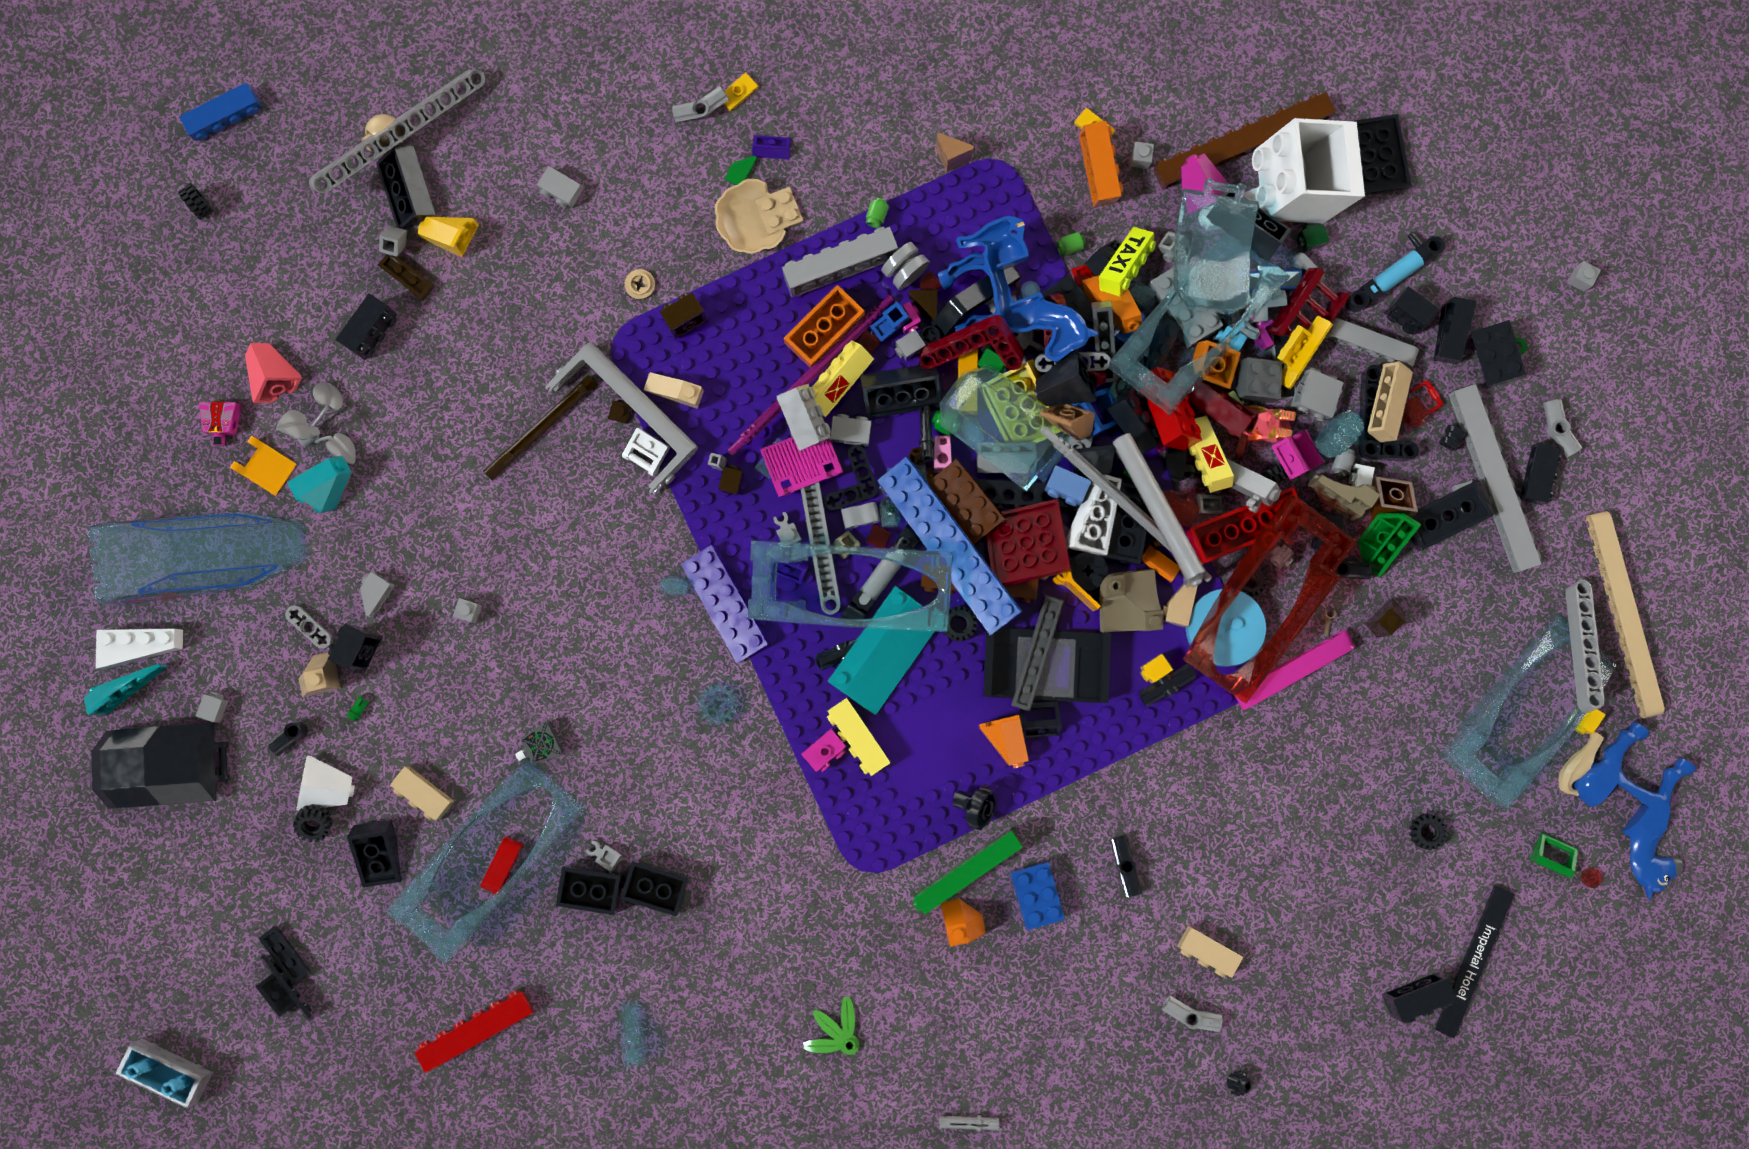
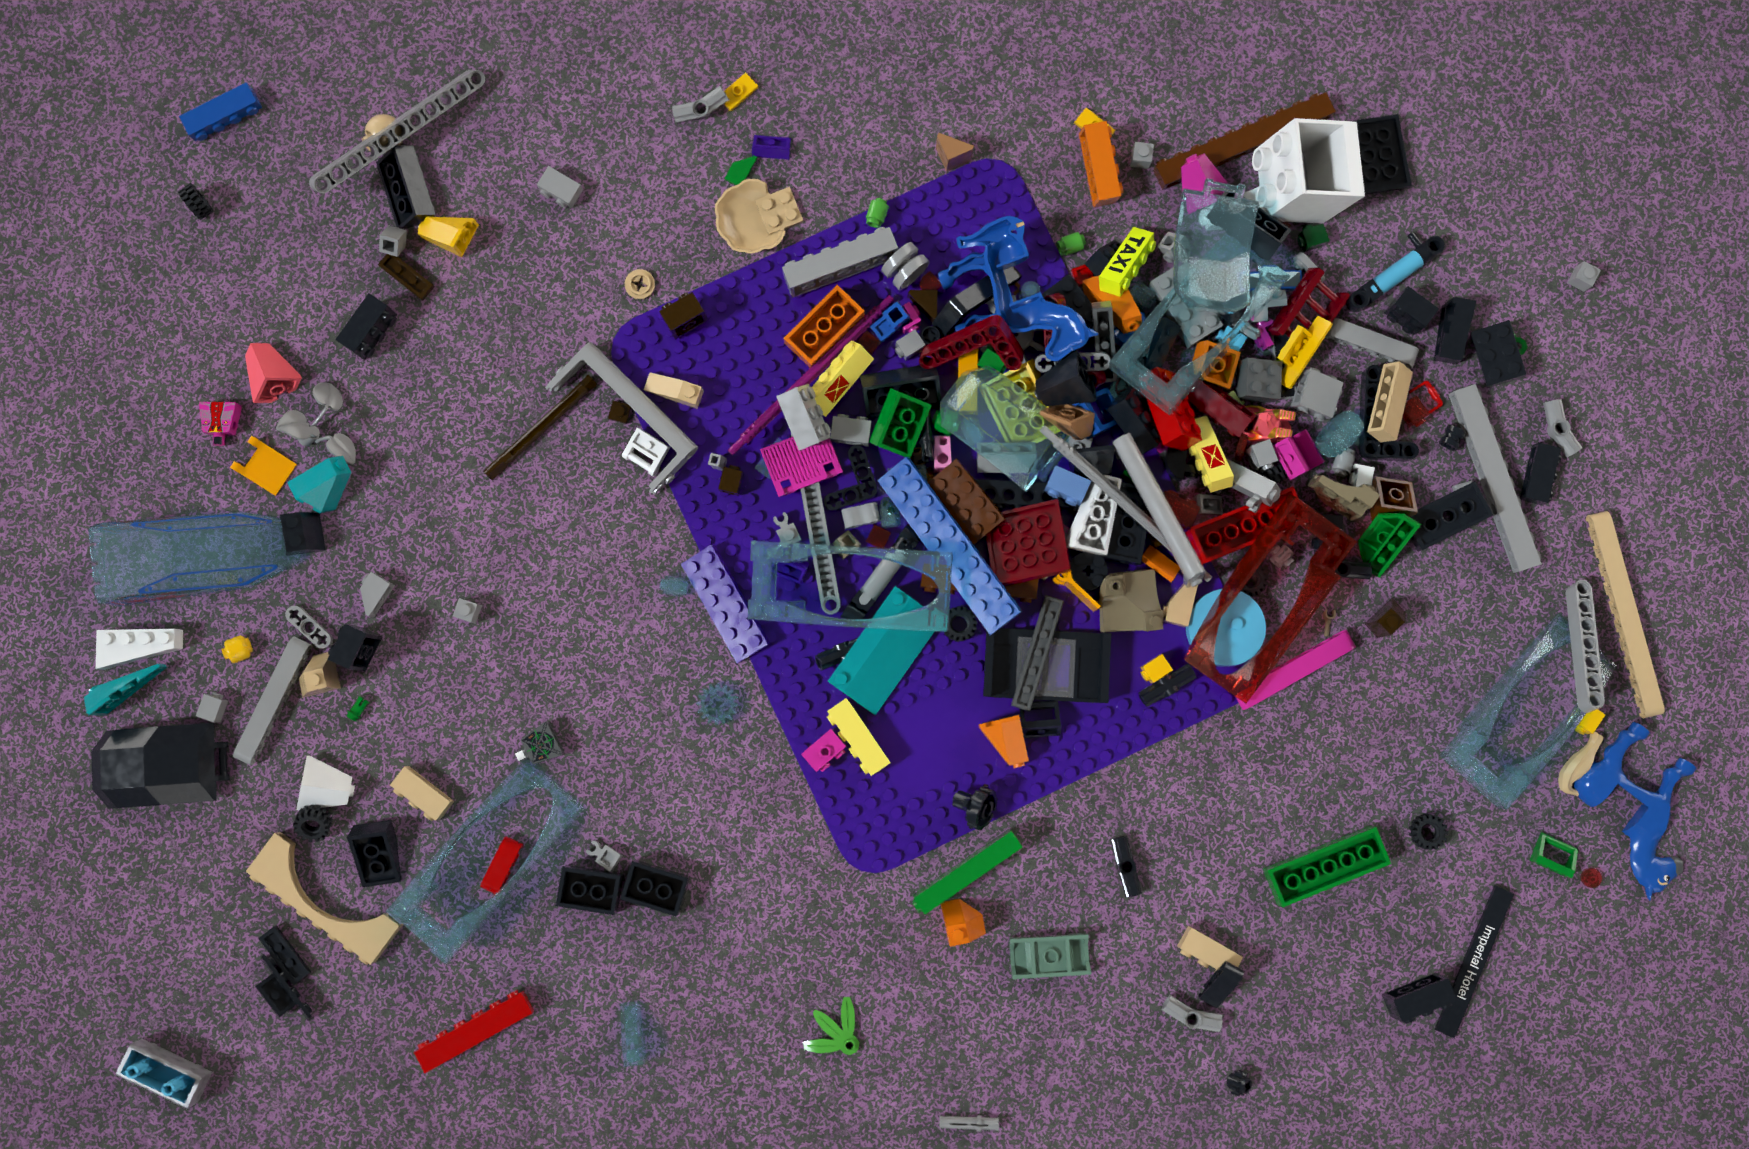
black piece [267,722,308,756] -> none
blue brick [1009,861,1065,930] -> none
none -> yellow head [221,635,253,663]
none -> light grey beam [233,636,312,766]
none -> tan arch [246,832,404,965]
none -> black slope [280,512,326,556]
none -> green brick [869,388,932,458]
none -> sand green piece [1009,933,1091,979]
none -> black beam [1198,961,1244,1008]
none -> light grey brick [1245,439,1278,474]
none -> green brick [1262,826,1391,908]

